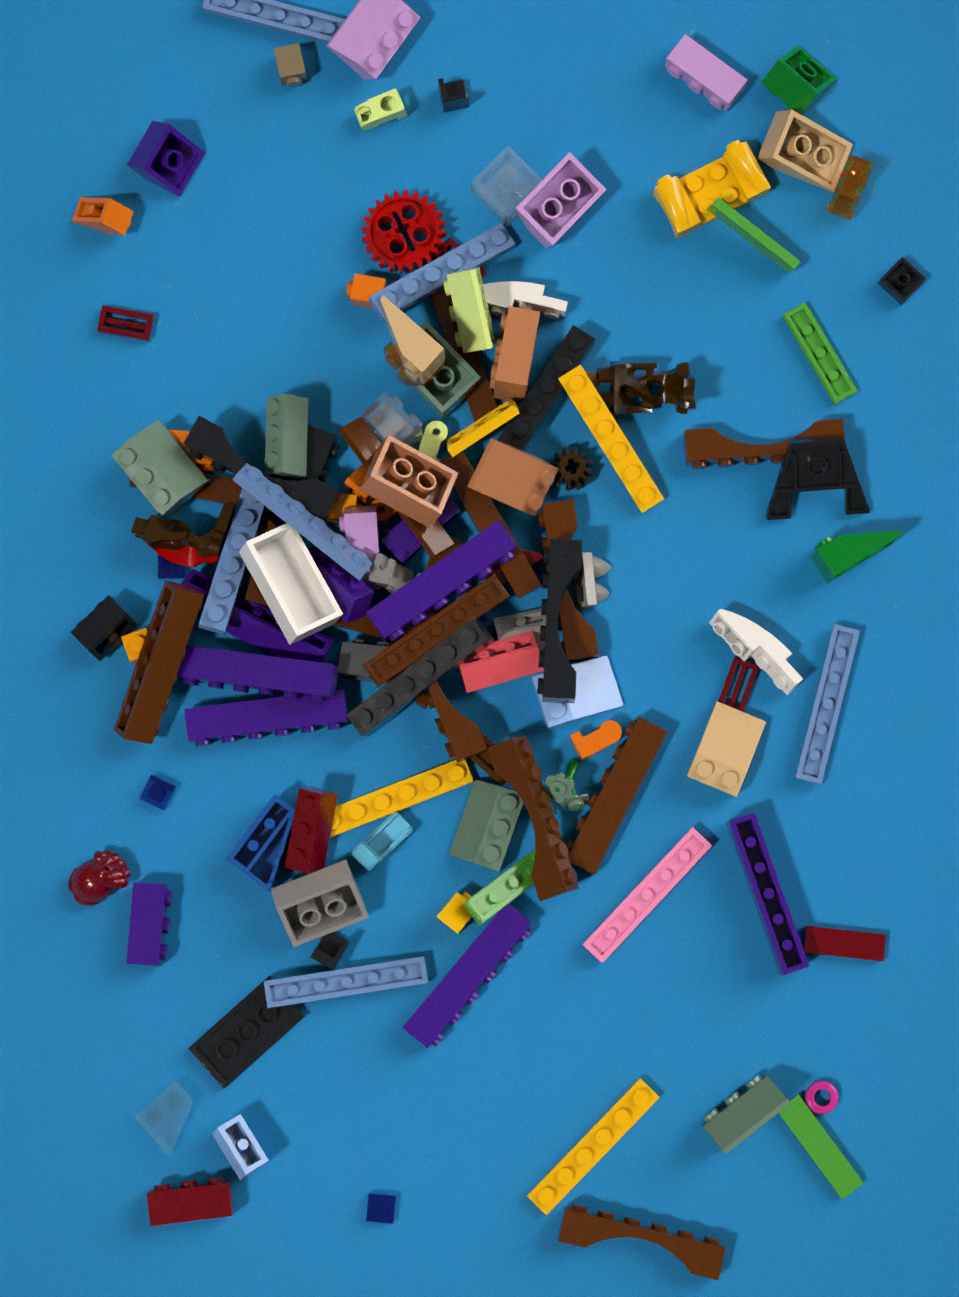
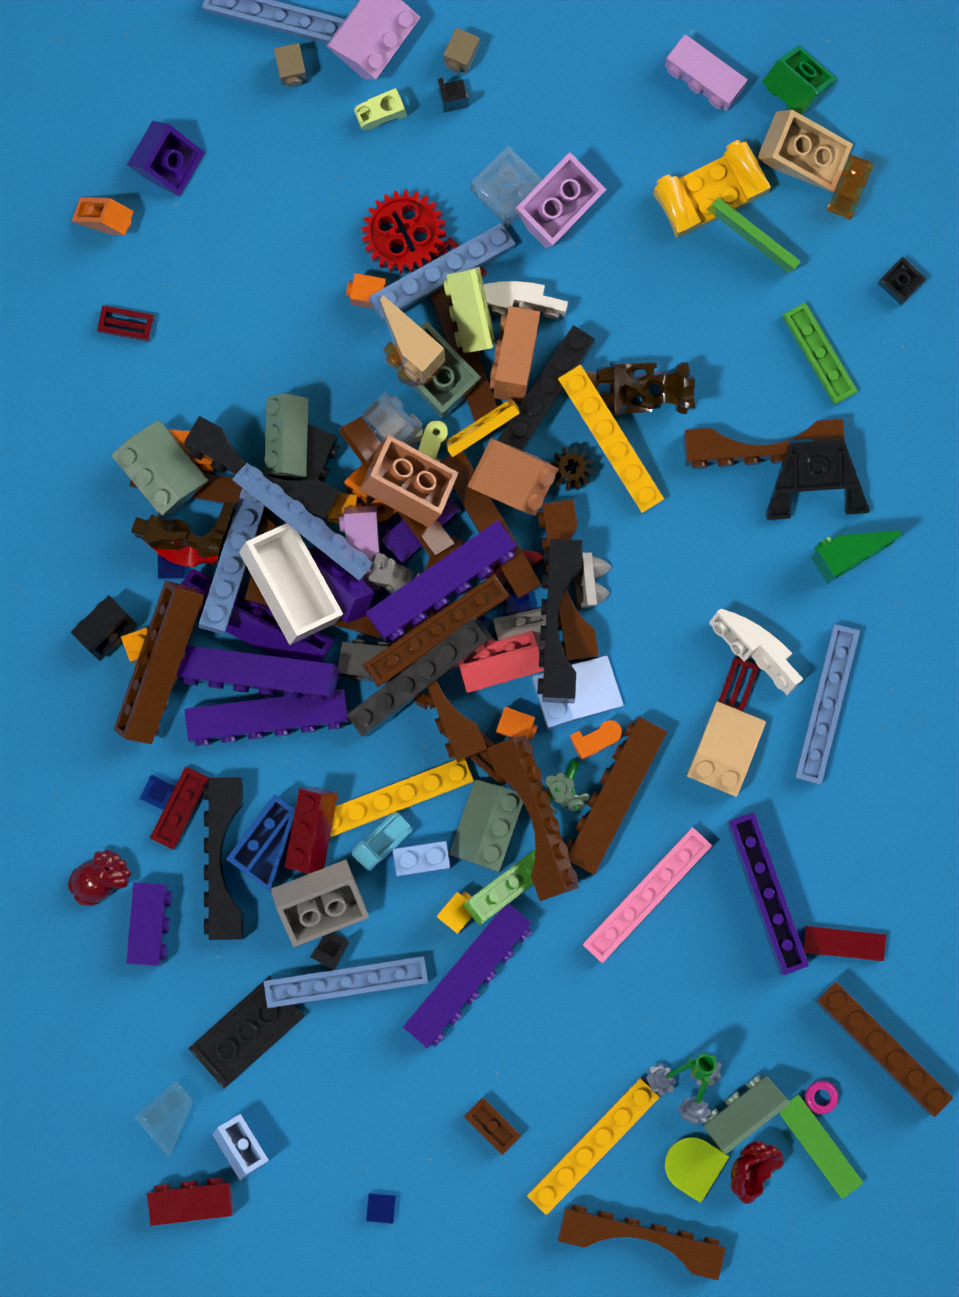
none -> dark red tile [150,766,209,850]
none -> black arch [204,777,243,940]
none -> light blue brick [393,841,450,877]
none -> dark tan brick [443,28,480,74]
none -> reddish brown plate [464,1097,521,1155]
none -> orange brick [496,707,538,740]
none -> clear blue tile [503,587,532,616]
none -> sand blue plant [646,1053,721,1125]
none -> lime tile [665,1137,729,1203]
none -> dark red hair [730,1141,785,1204]
none -> reddish brown brick [813,981,953,1117]

